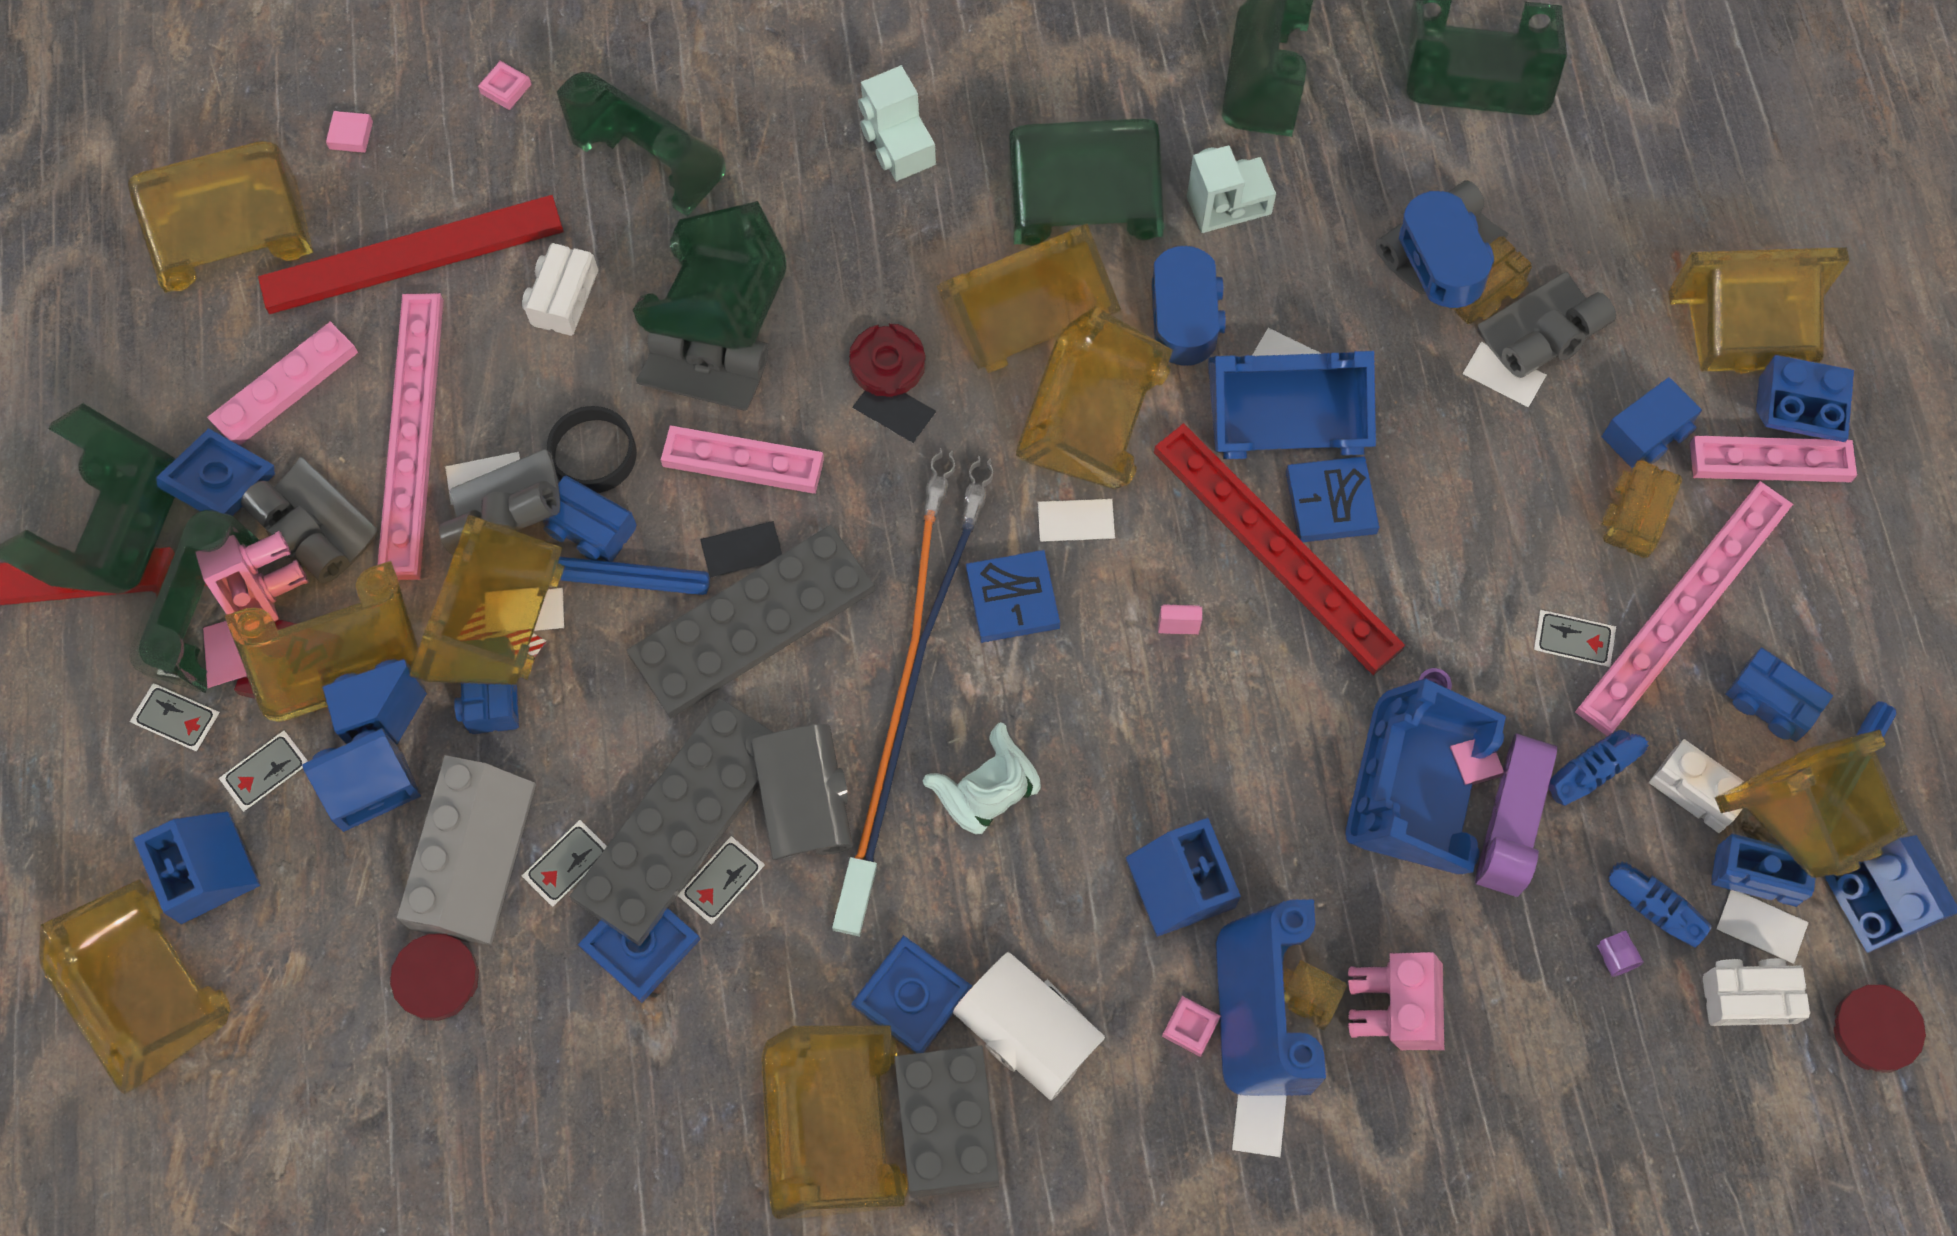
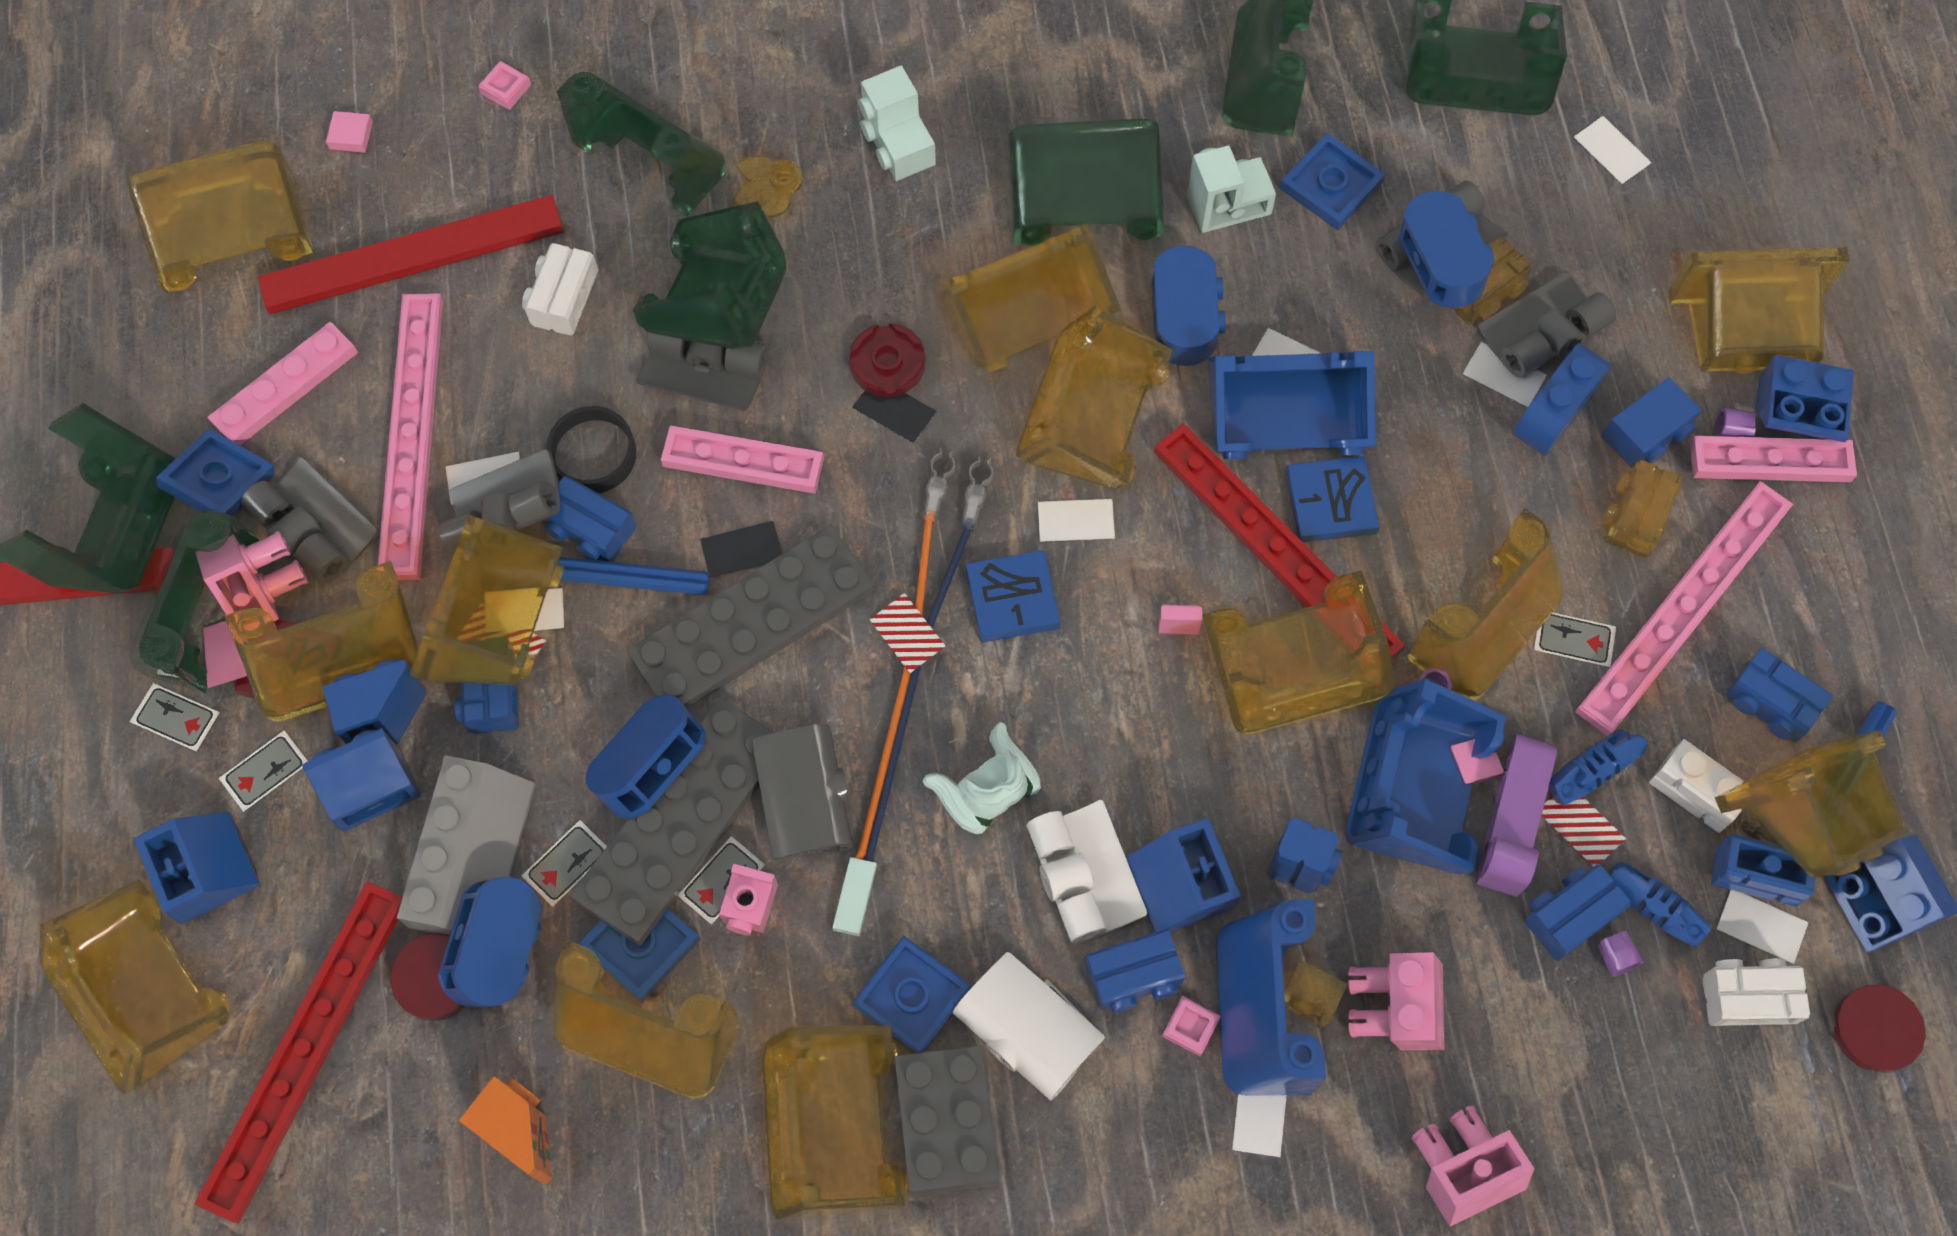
none -> red plate [194,881,403,1224]
none -> blue brick [438,877,542,1007]
none -> orange slope [459,1076,552,1185]
none -> clear yellow windscreen [553,940,742,1099]
none -> blue brick [586,695,706,818]
none -> bright pink brick [719,864,778,935]
none -> clear yellow plate [733,156,803,219]
none -> sticker [869,593,946,673]
none -> white panel [1027,800,1147,943]
none -> blue brick [1085,928,1185,1014]
none -> clear yellow windscreen [1202,570,1395,734]
none -> blue brick [1267,817,1343,894]
none -> blue tile [1279,133,1386,230]
none -> clear yellow windscreen [1407,508,1563,700]
none -> bright pink brick [1412,1106,1535,1227]
none -> blue brick [1512,343,1613,456]
none -> blue brick [1525,864,1632,961]
none -> sticker [1541,797,1626,867]
none -> white sticker [1574,116,1652,184]
none -> medium lavender hose [1714,407,1756,437]

